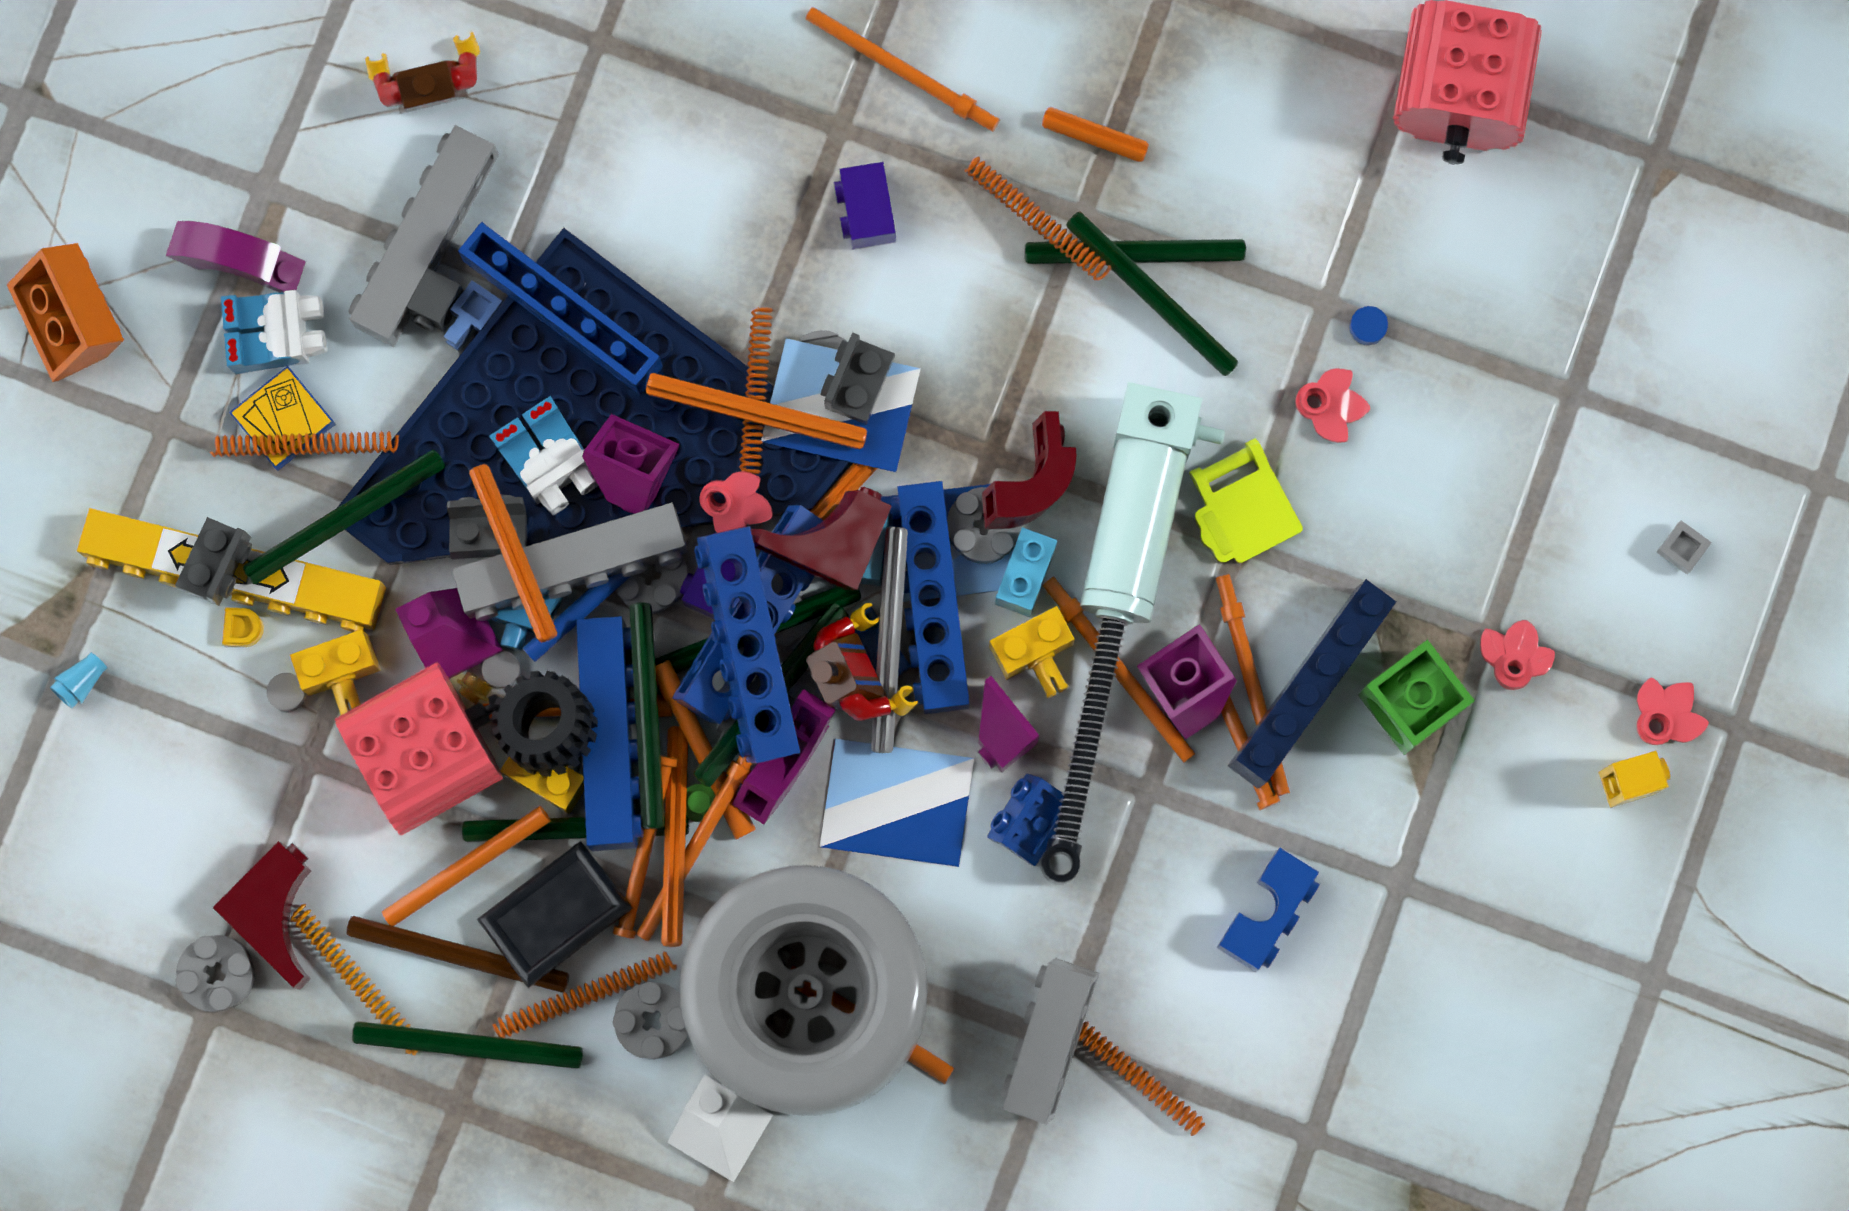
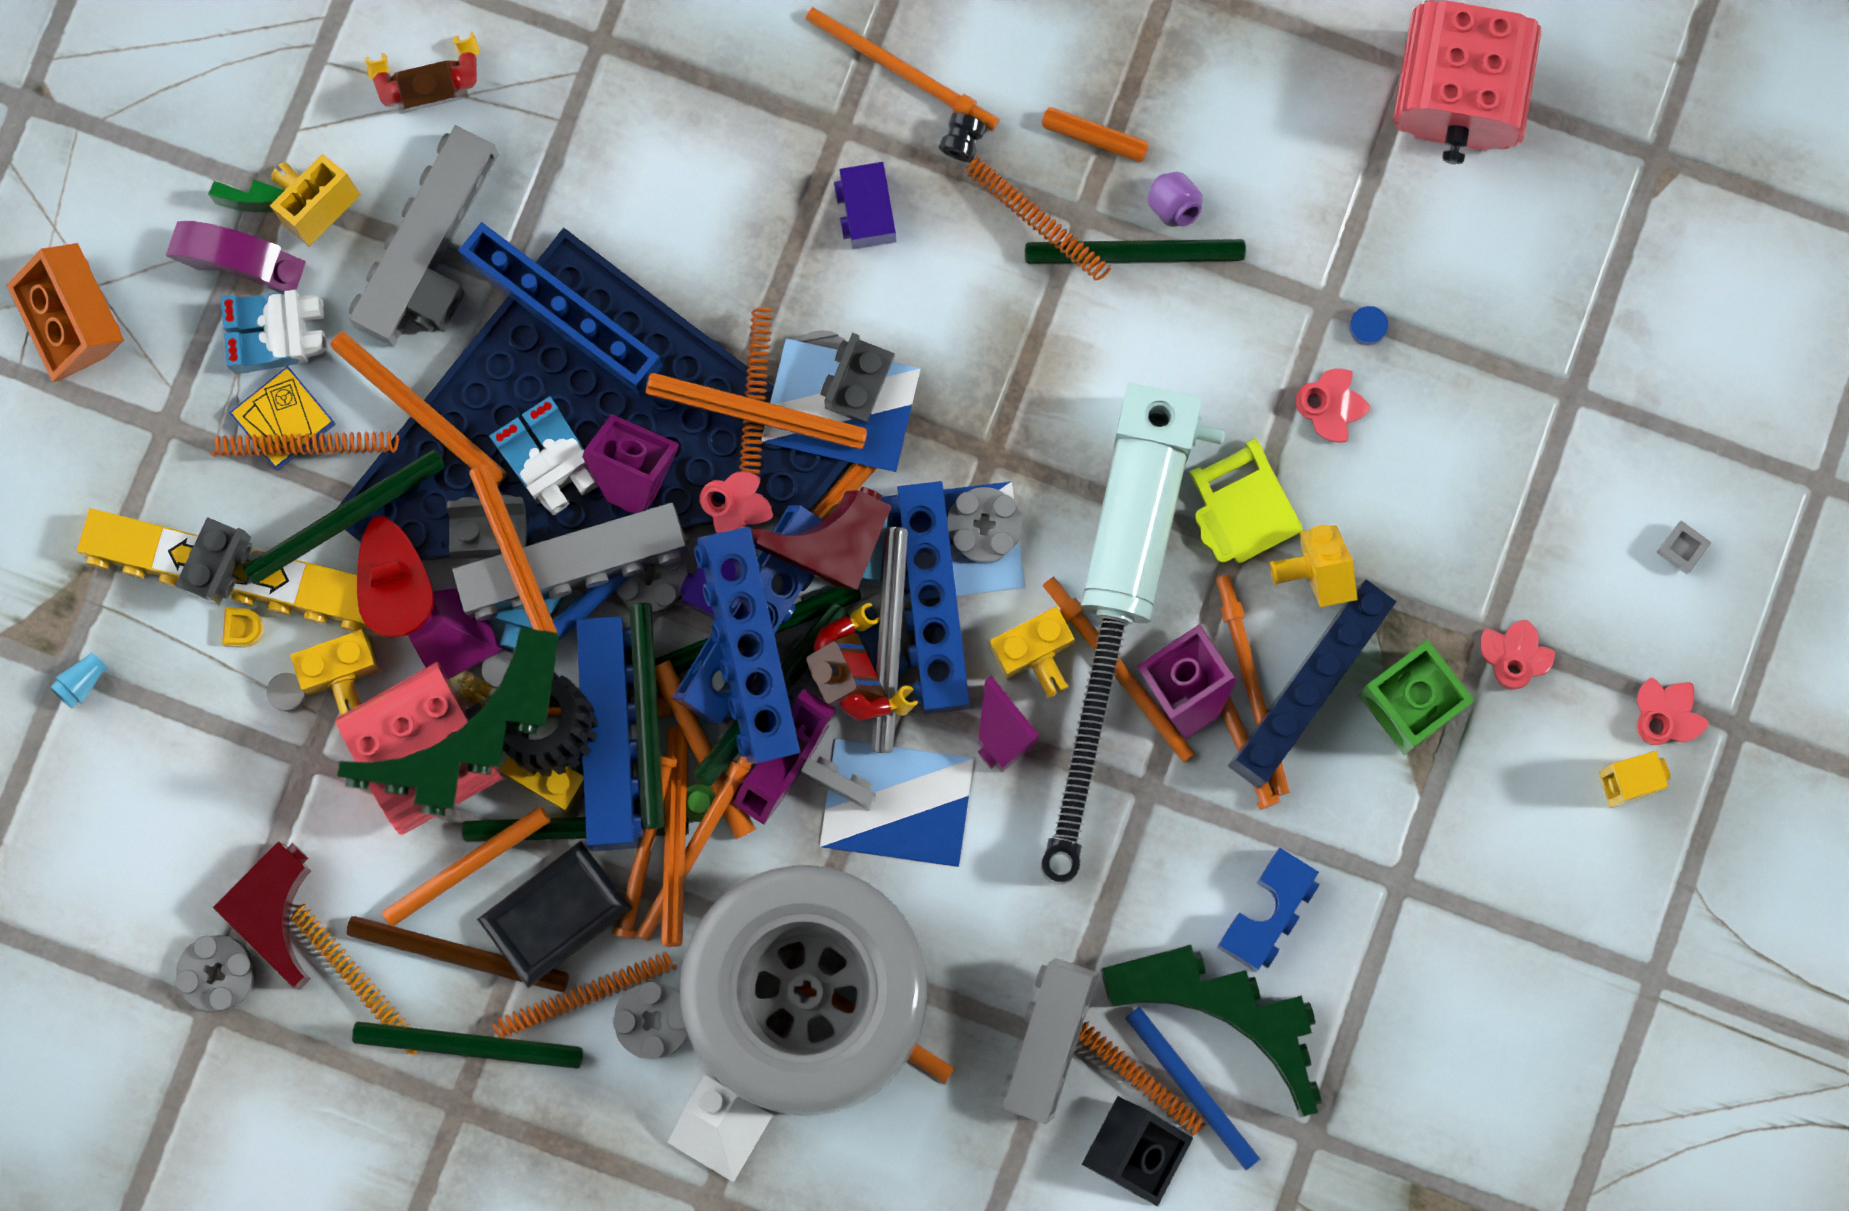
medium blue plate [444,281,503,351] -> none
dark red arch [982,411,1077,529] -> none
blue bracket [987,773,1064,866] -> none
medium azure brick [995,527,1058,617] -> none
dark green axle [1066,211,1238,376] -> none
none -> green slope [208,180,285,212]
none -> yellow brick [270,154,361,247]
none -> orange axle [330,332,507,487]
none -> dark green arch [337,627,559,816]
none -> red shield [357,516,434,638]
none -> light grey plate [801,756,876,810]
none -> black wheel [939,112,986,162]
none -> black slope [1081,1096,1193,1207]
none -> dark green arch [1100,945,1322,1117]
none -> blue piece [1125,1006,1260,1171]
none -> medium lavender head [1148,172,1203,227]
none -> yellow brick [1269,525,1357,607]

